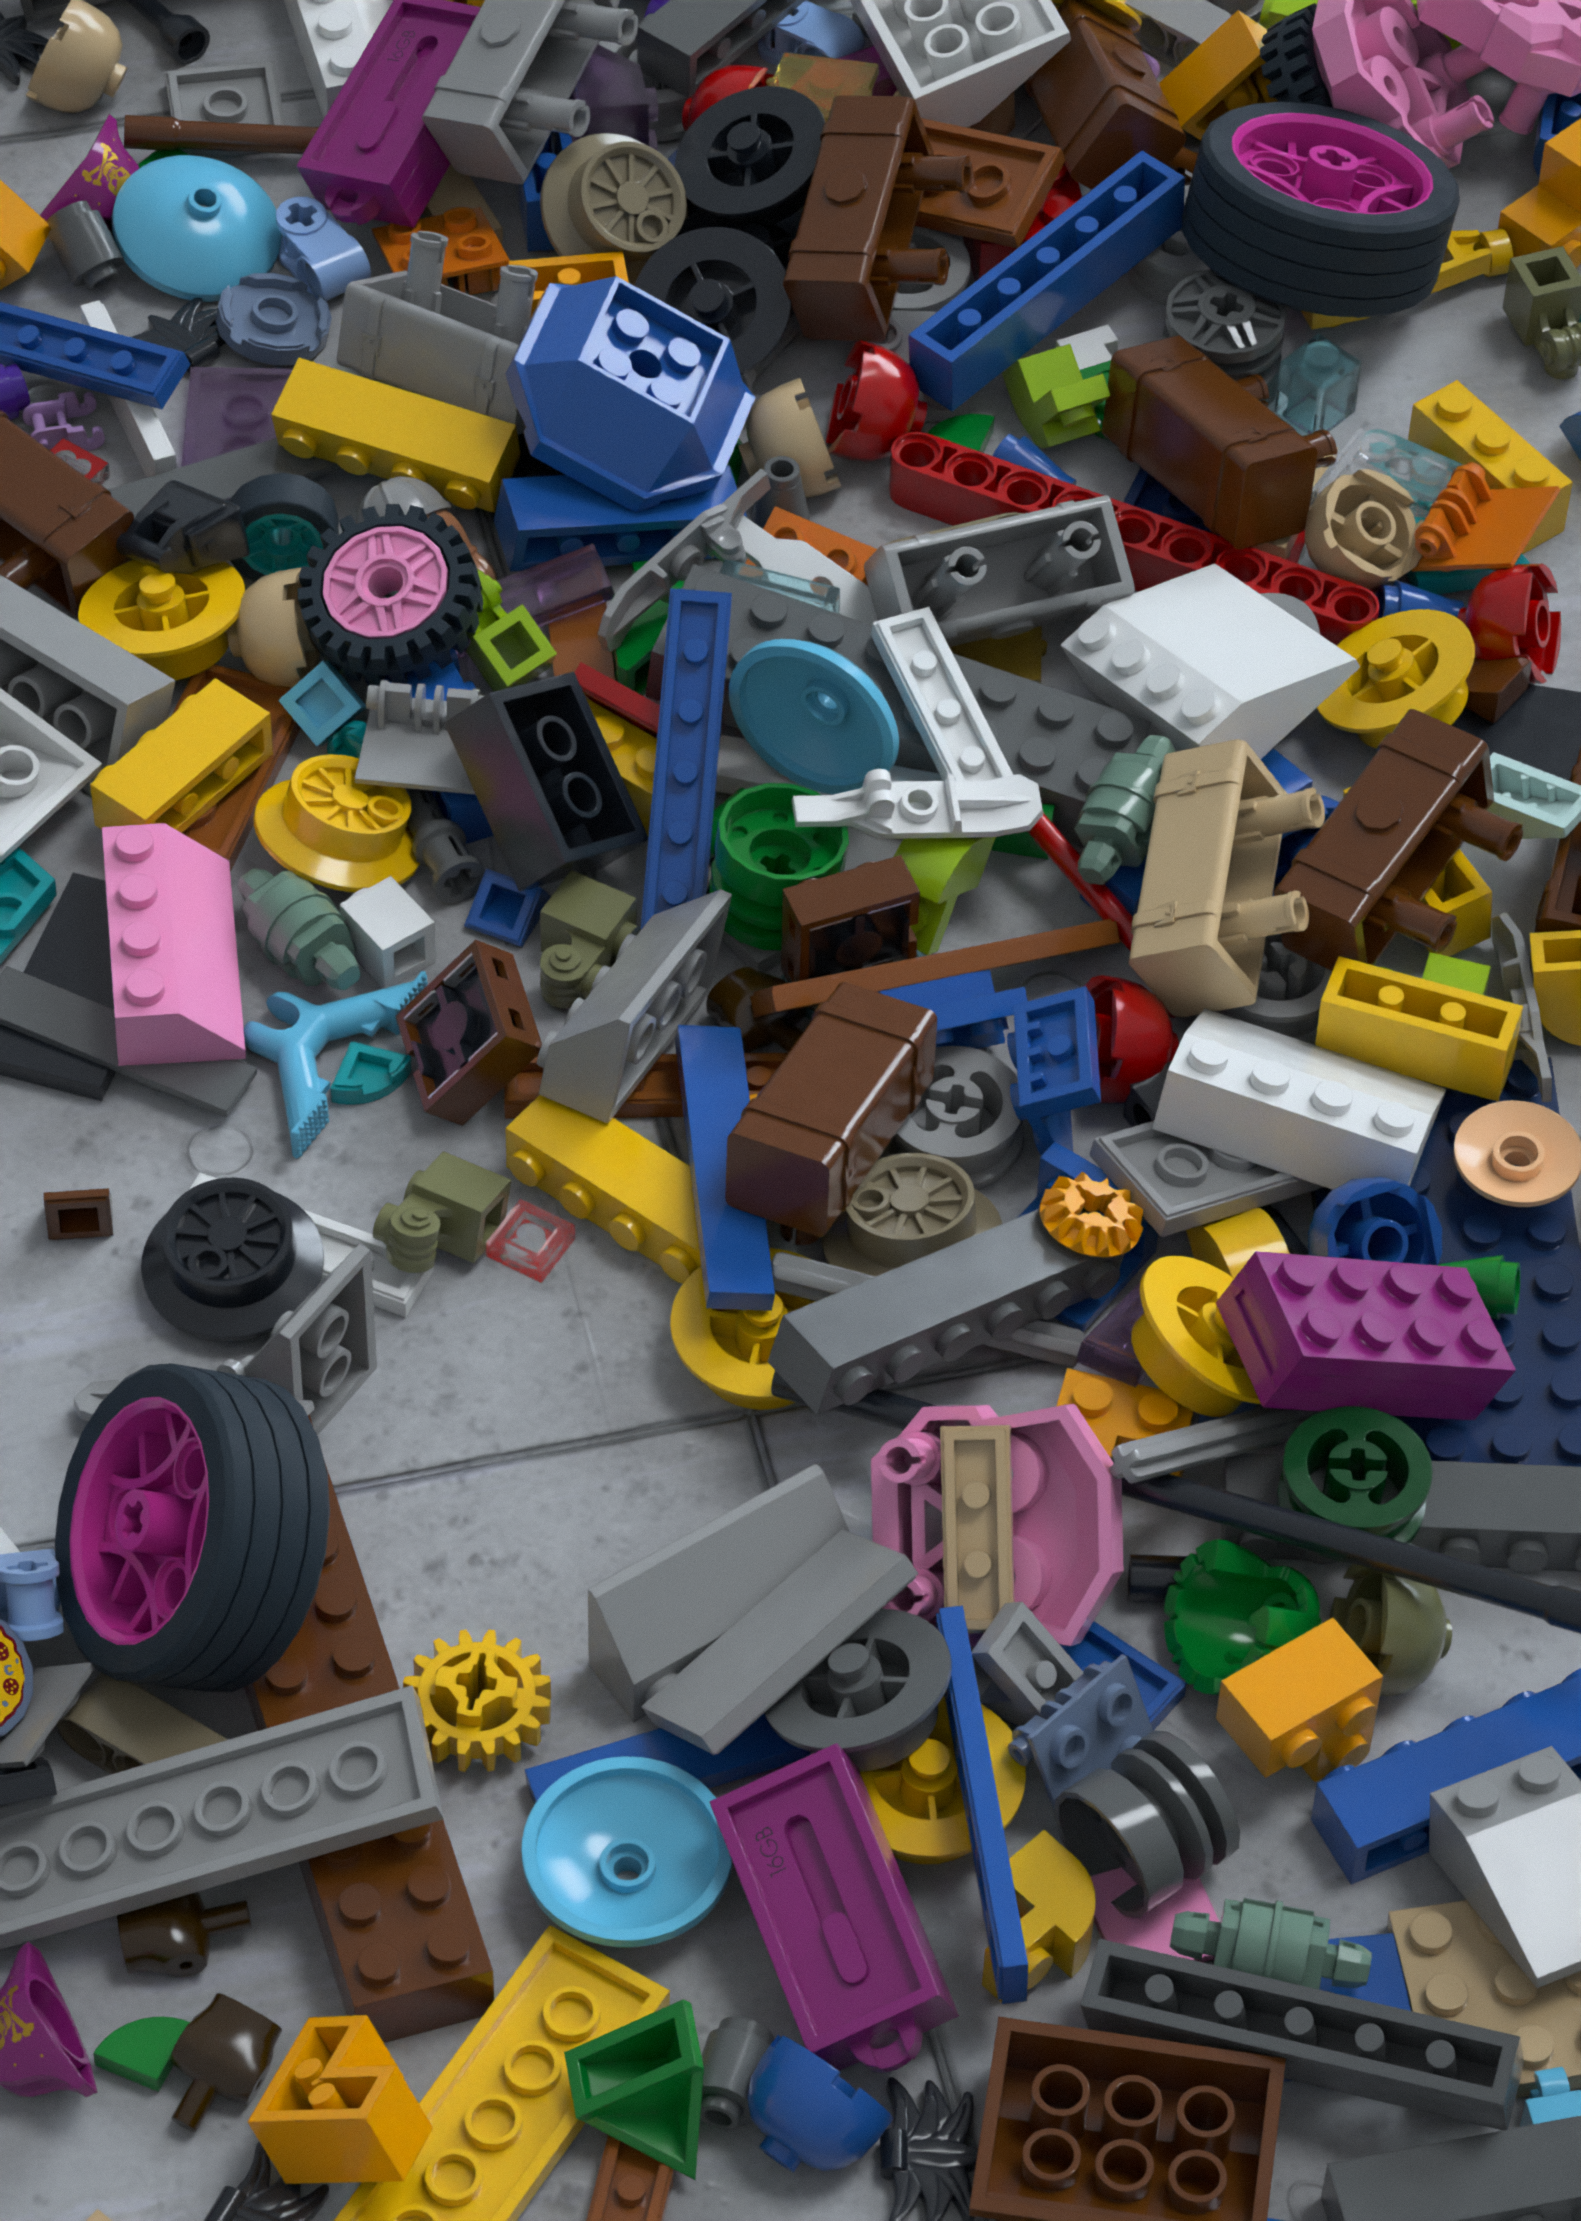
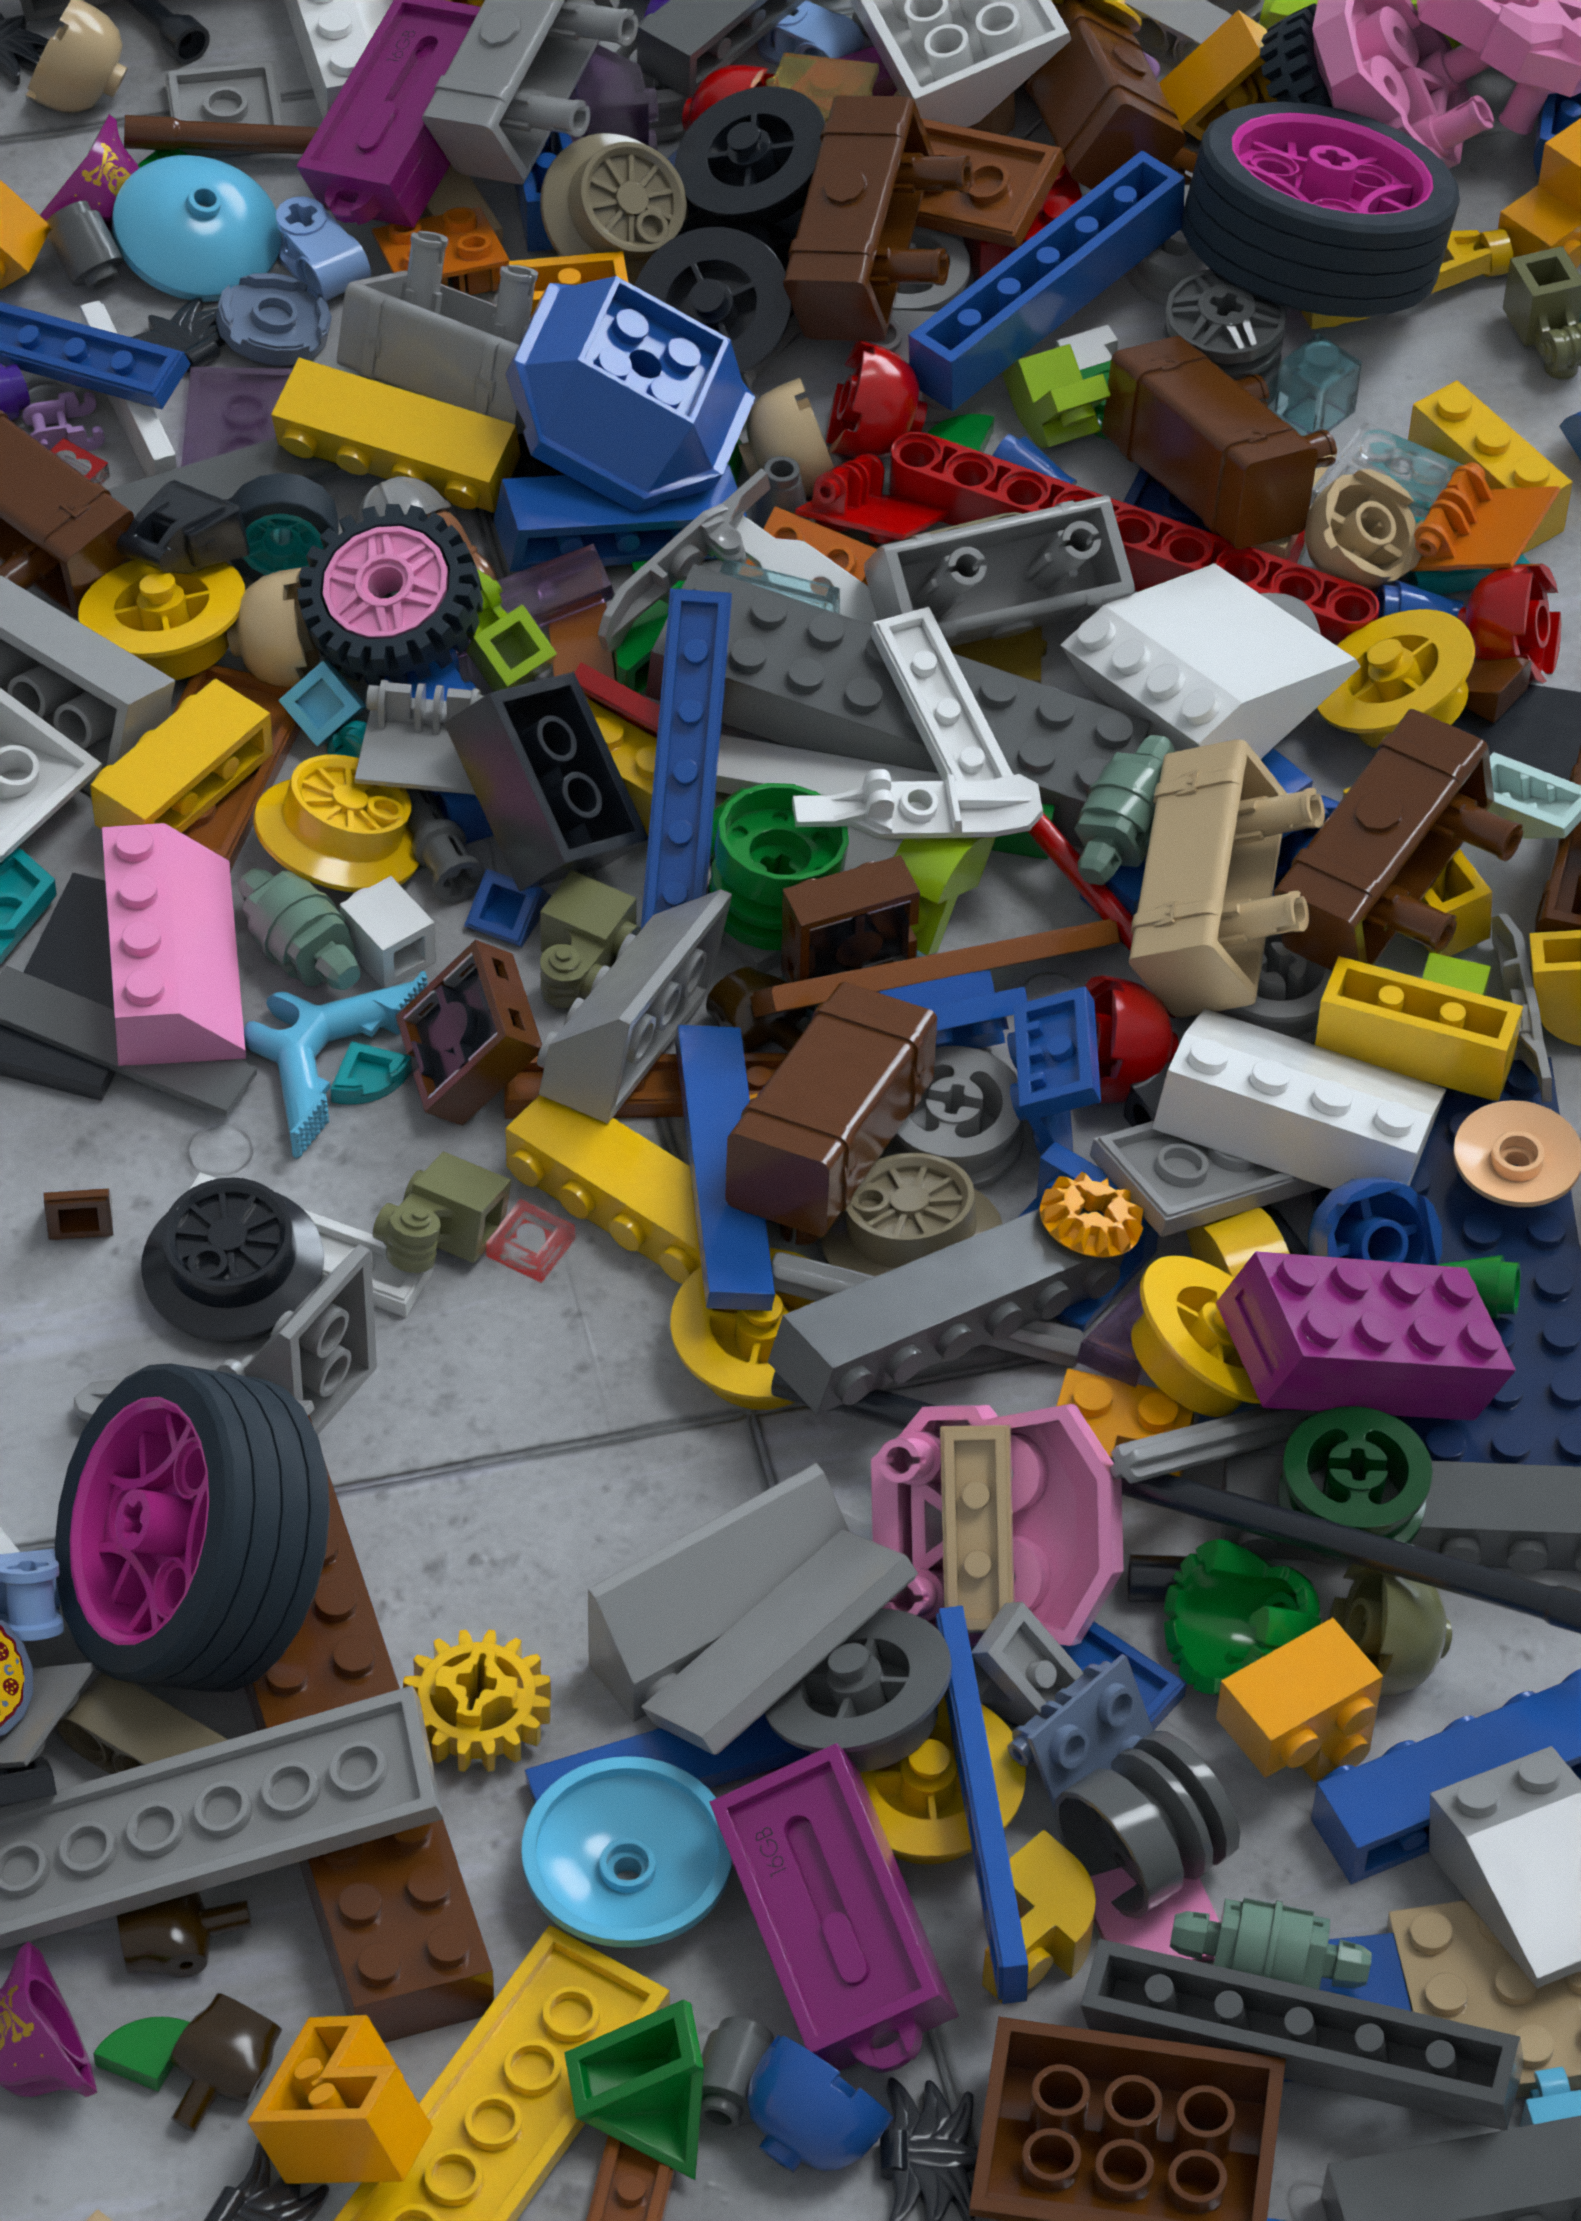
medium azure dish [729,639,899,795] -> none
none -> red hinge [795,453,950,544]

